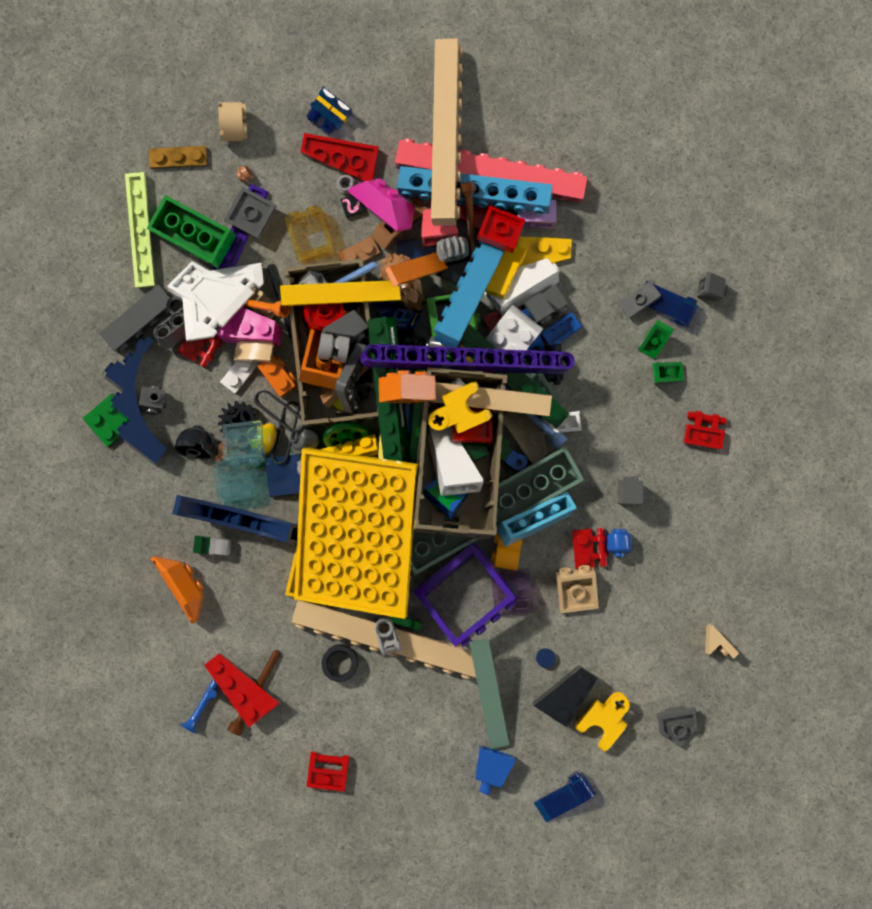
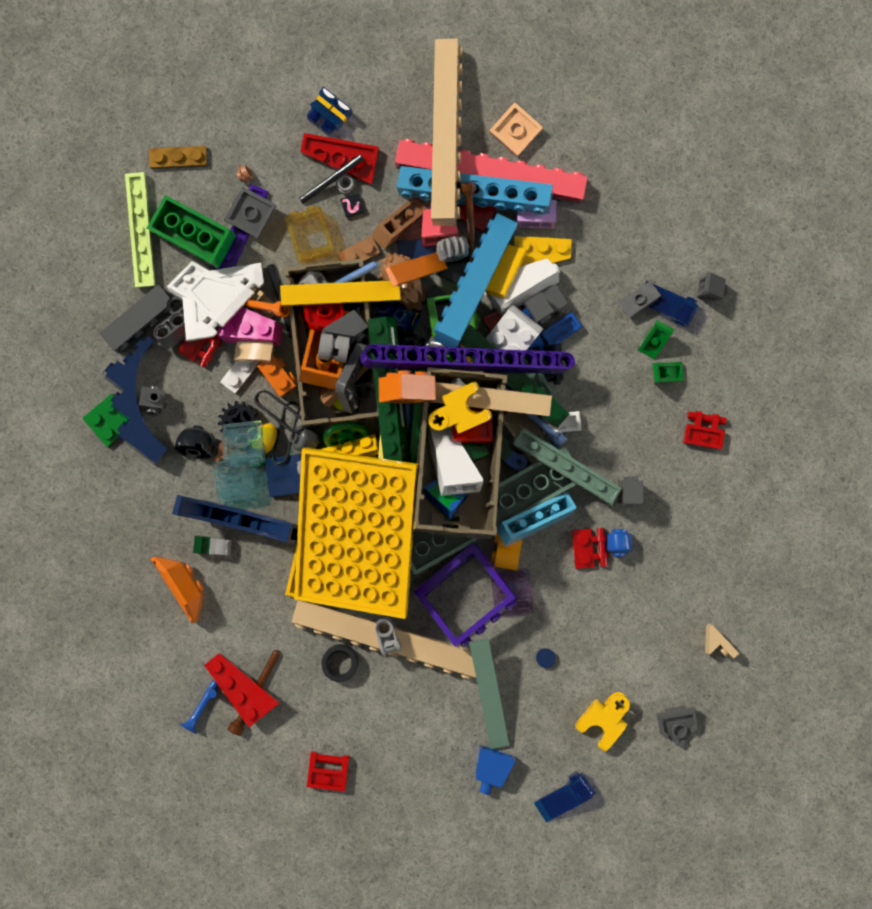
tan brick [218,102,247,142] -> none
dark pink wedge [348,179,415,231] -> none
green plate [390,616,423,631] -> none
red plate [477,205,526,253] -> none
black wedge [532,665,598,727] -> none
tan plate [555,565,599,614] -> none
none -> black bar [299,154,365,204]
none -> light nougat plate [489,102,543,157]
none -> sand green tile [512,427,622,505]

